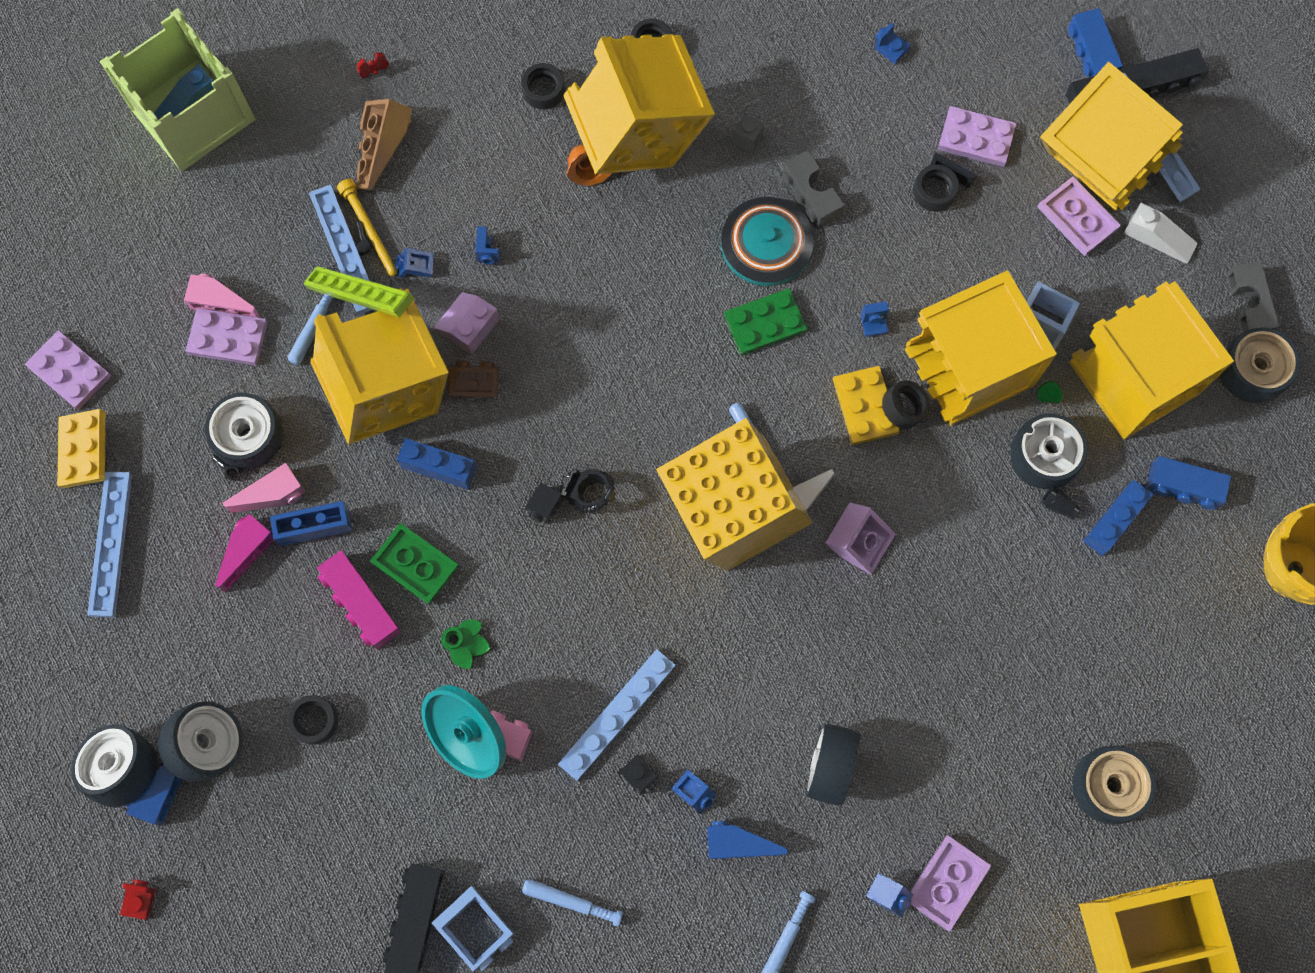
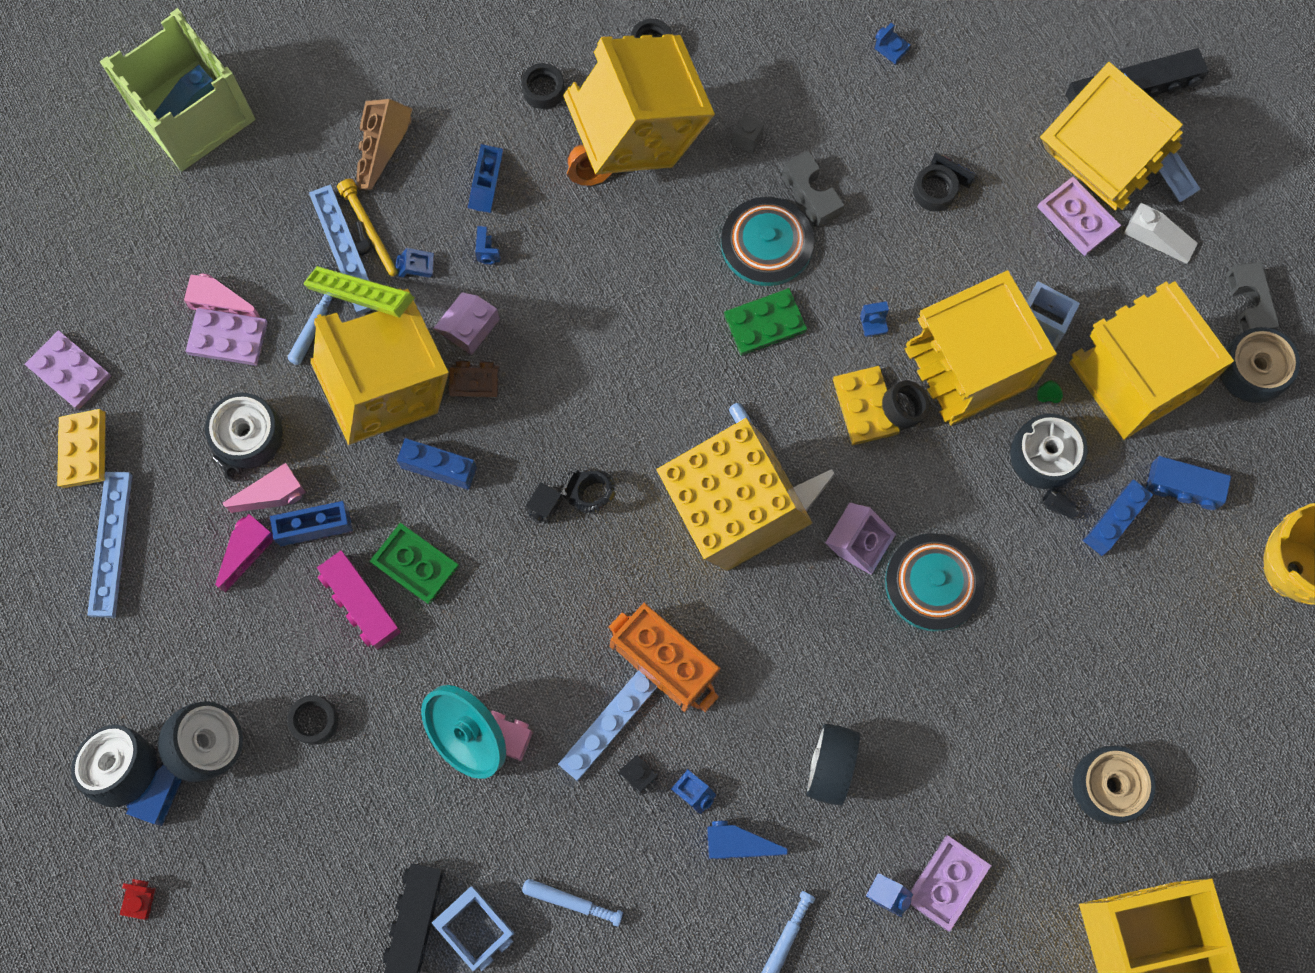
red piece [357,52,389,78] -> none
green plate [441,619,490,669] -> none
lavender plate [938,106,1016,167] -> none
blue brick [1068,8,1123,78] -> none
none -> blue slope [468,144,503,213]
none -> orange container [608,603,721,712]
none -> dish [885,533,985,631]

